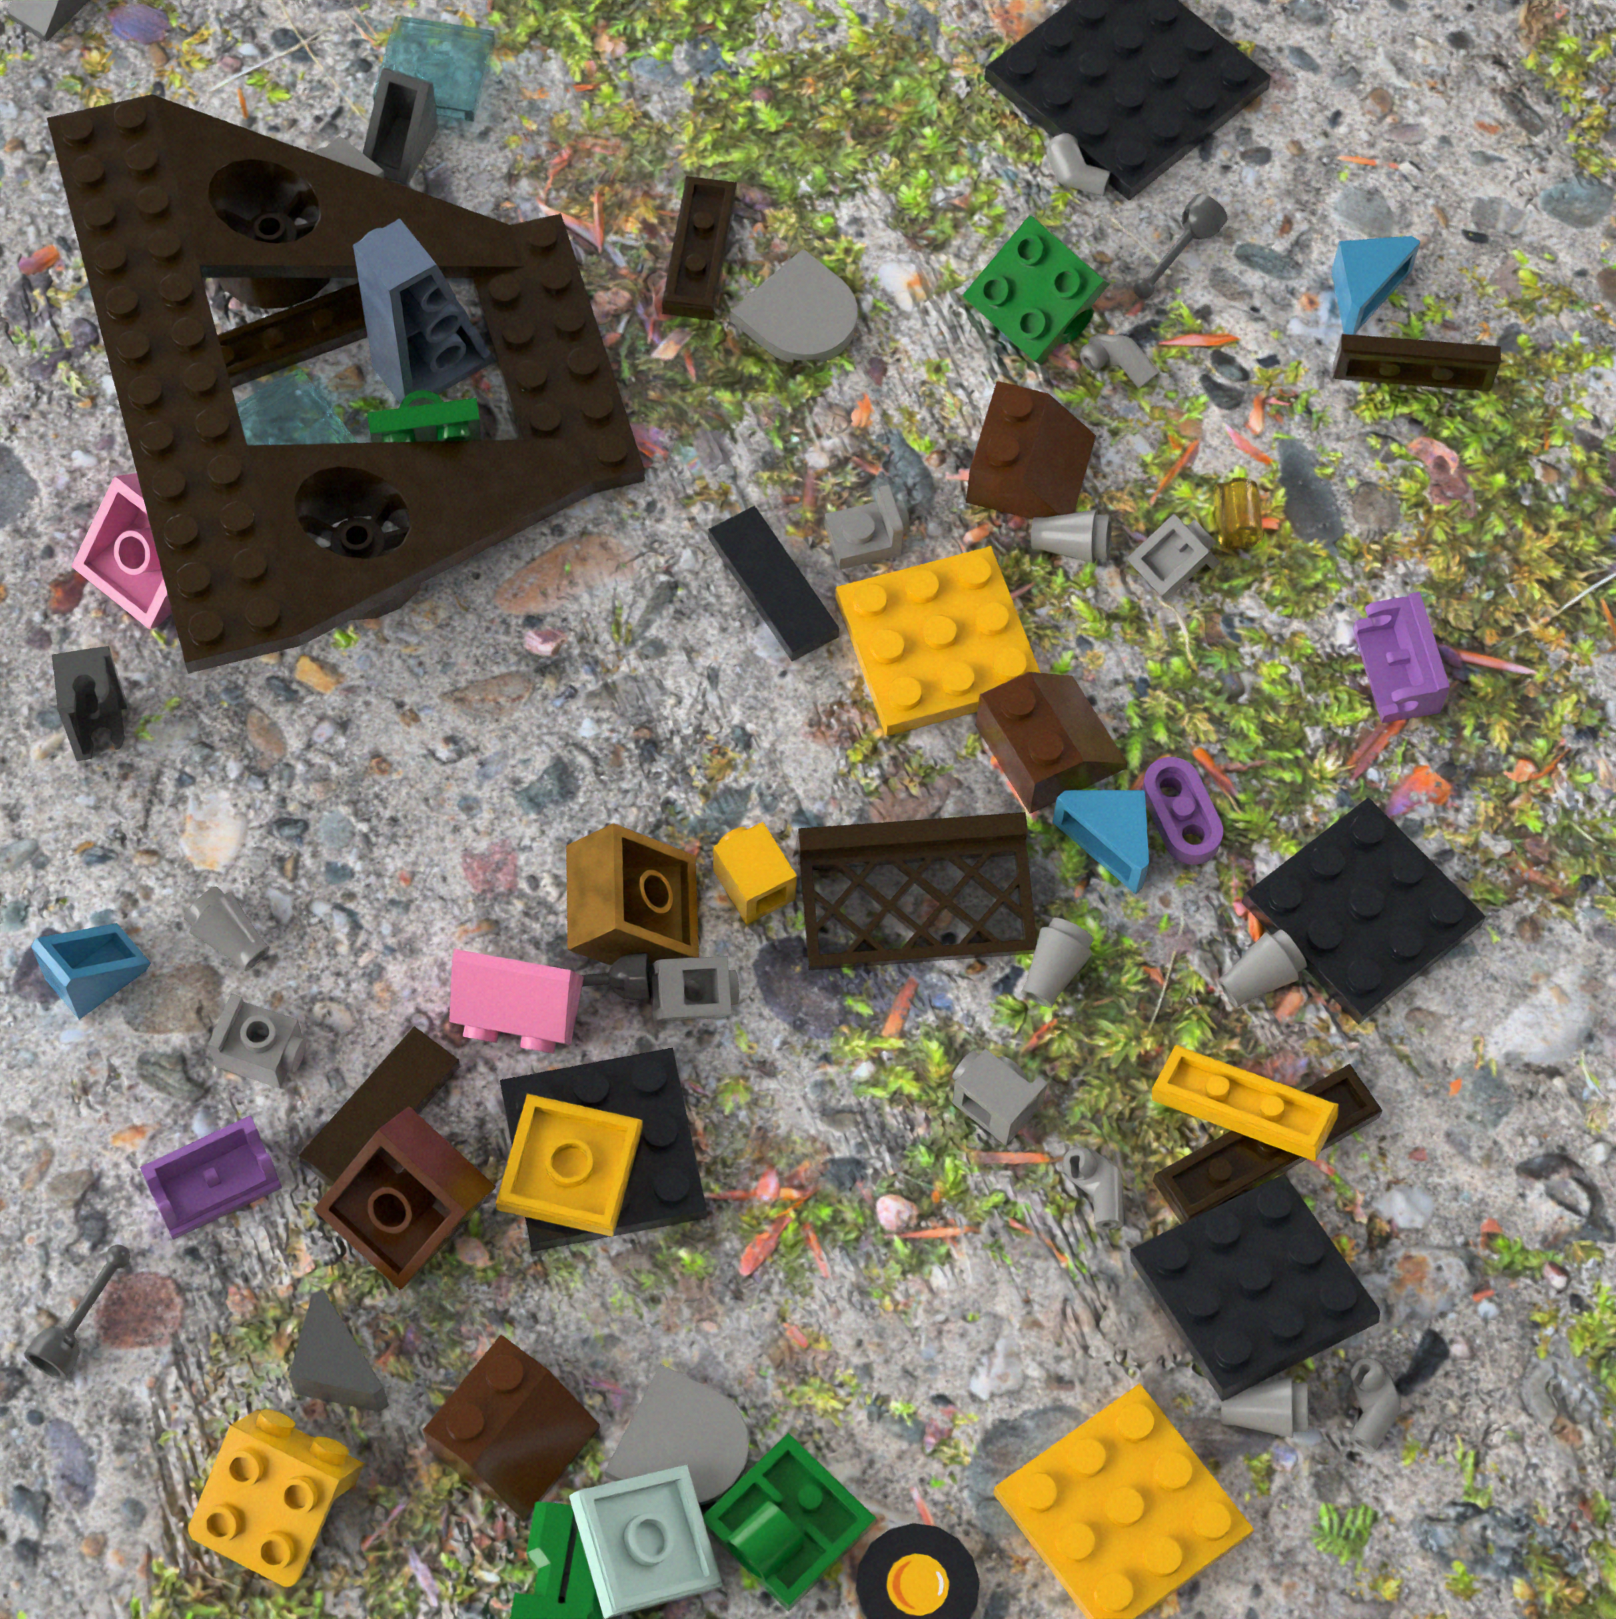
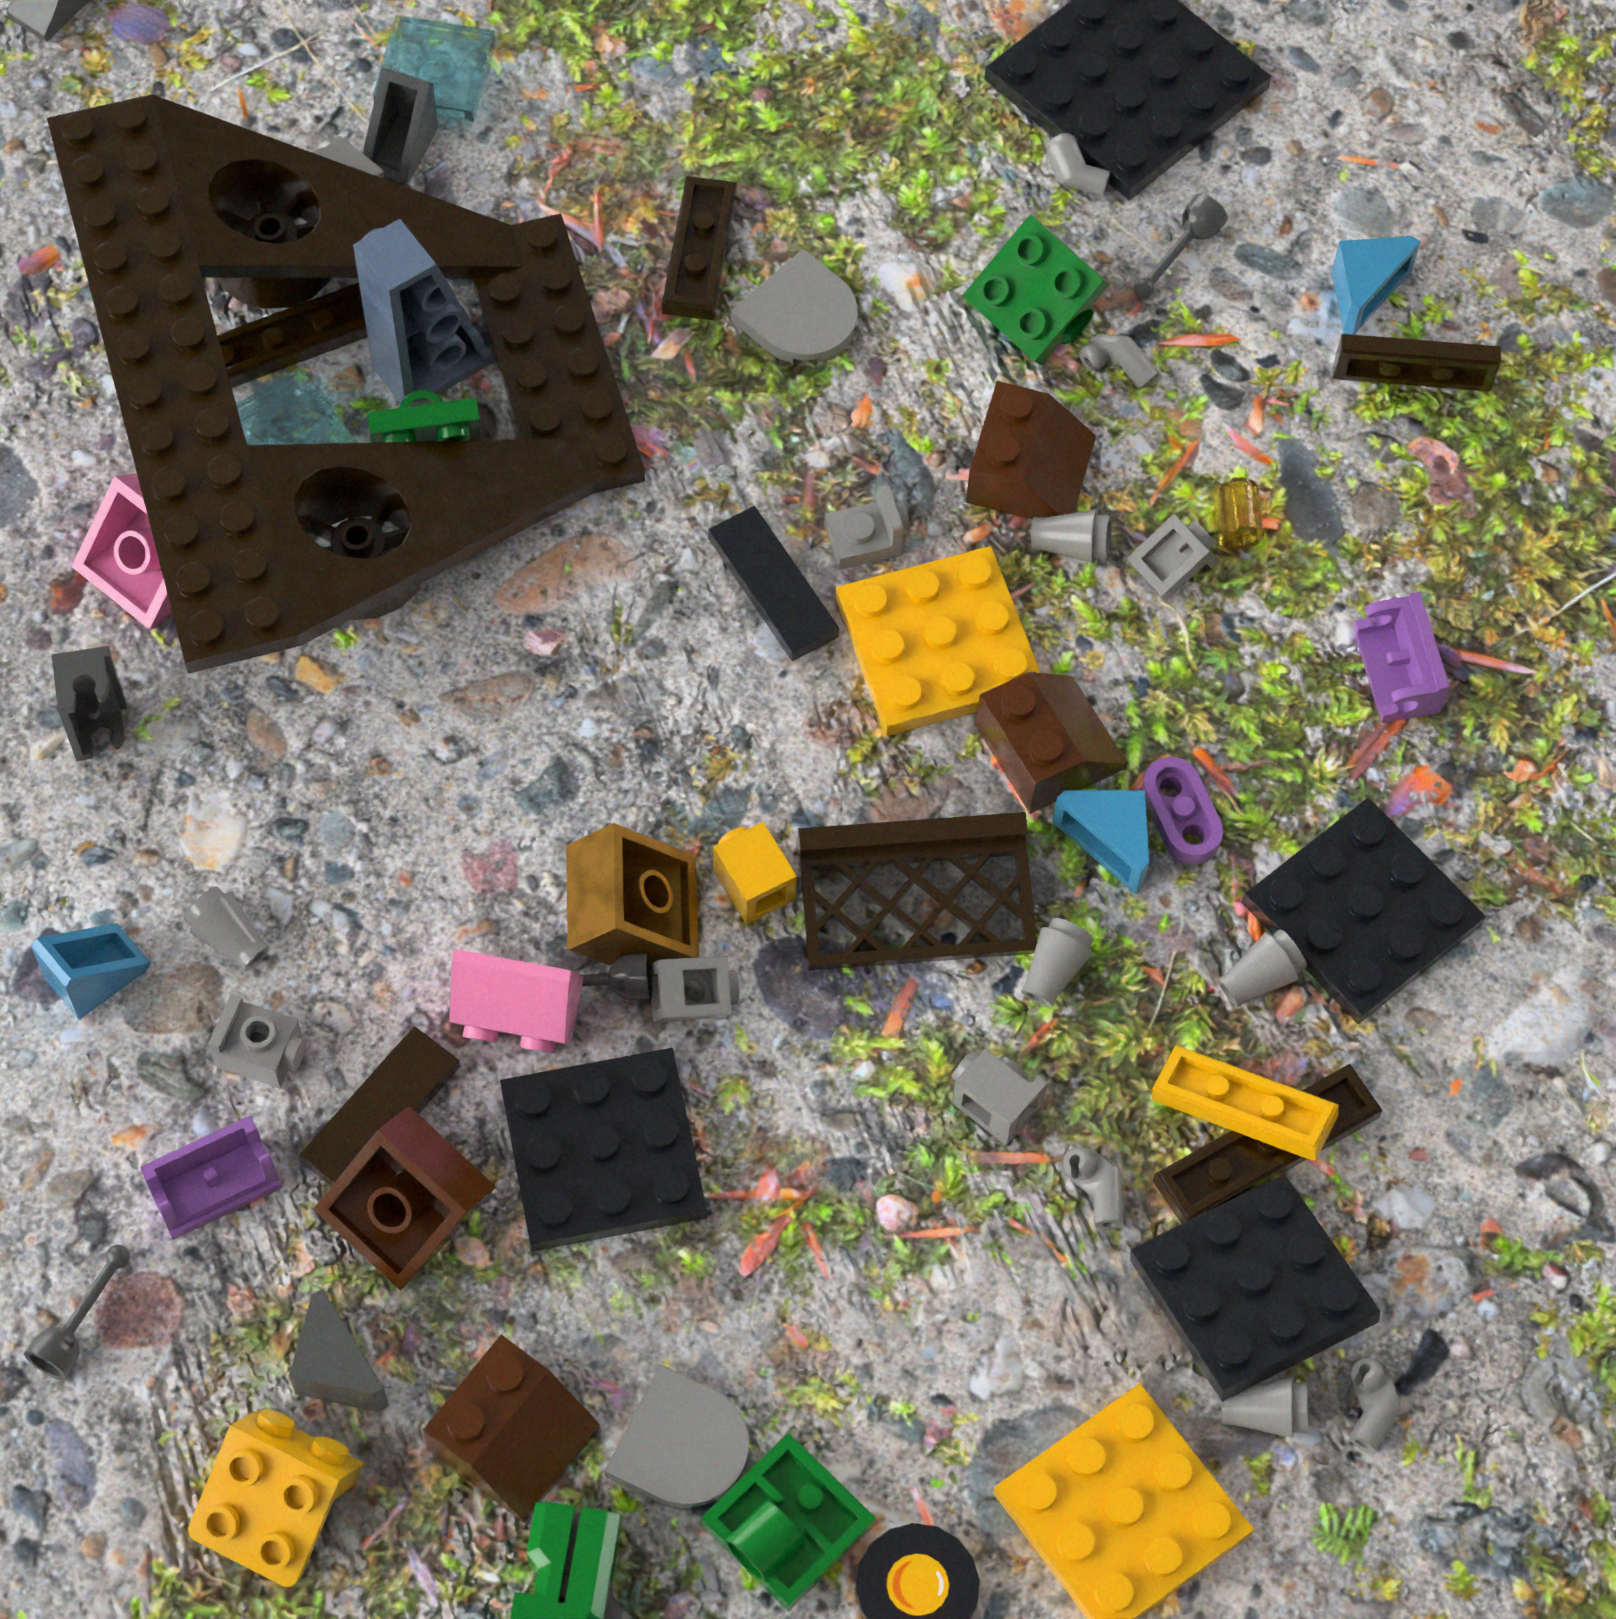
yellow tile [496,1094,643,1237] -> none
light aqua tile [569,1465,723,1619] -> none

